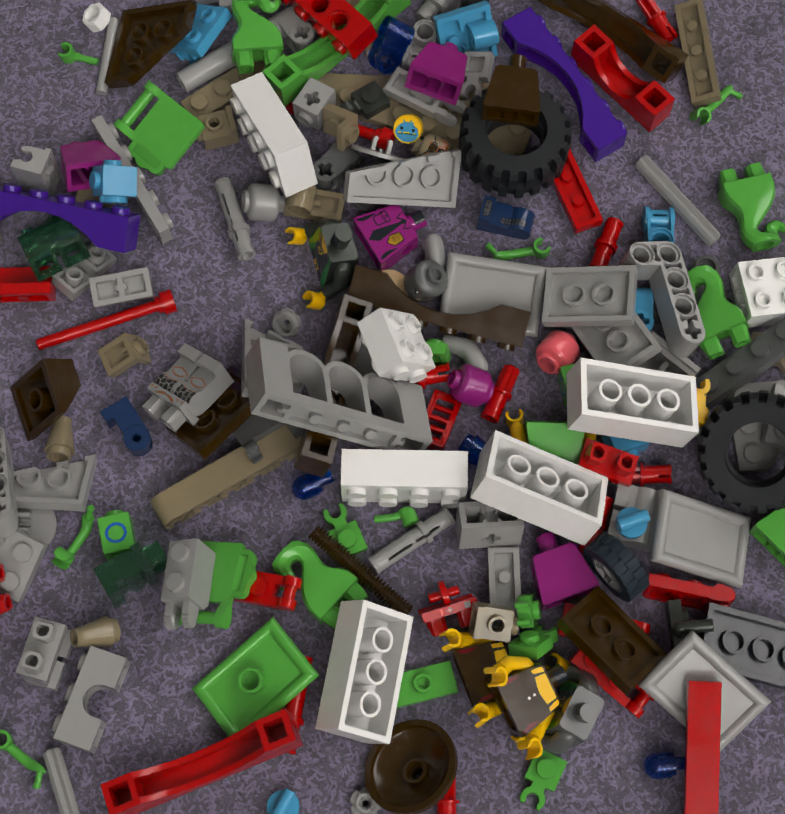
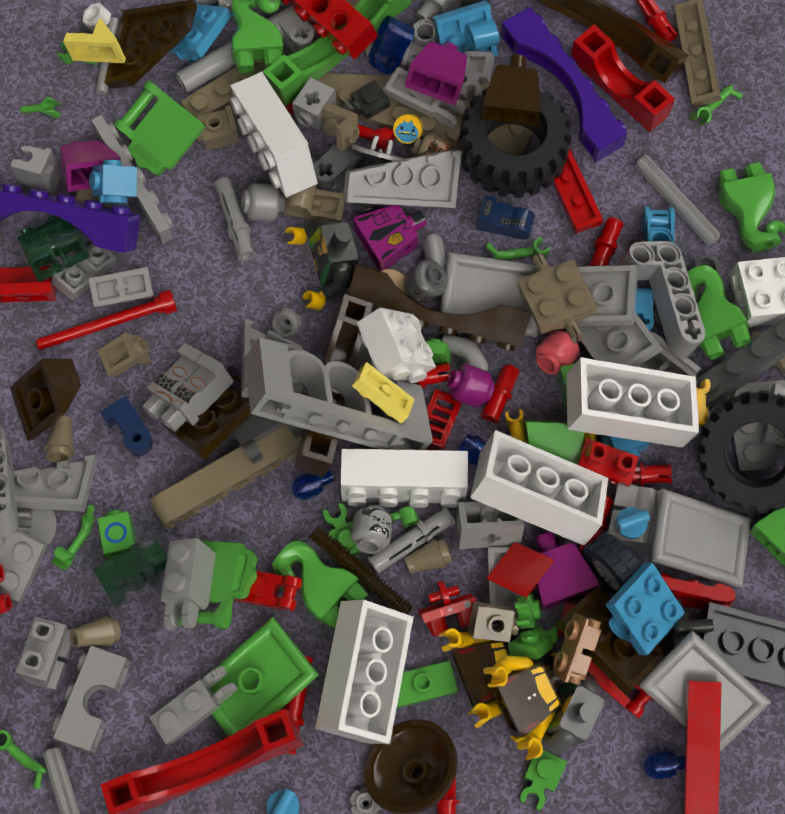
none -> bright green hand [20,97,62,119]
none -> light yellow slope [63,18,126,63]
none -> light grey hinge [150,666,238,745]
none -> light grey head [351,505,393,554]
none -> light yellow plate [352,362,415,424]
none -> dark tan cone [404,538,453,574]
none -> red sticker [486,542,555,598]
none -> dark tan plate [517,253,598,343]
none -> medium nougat hinge [553,612,602,685]
none -> dark azure plate [606,563,685,655]

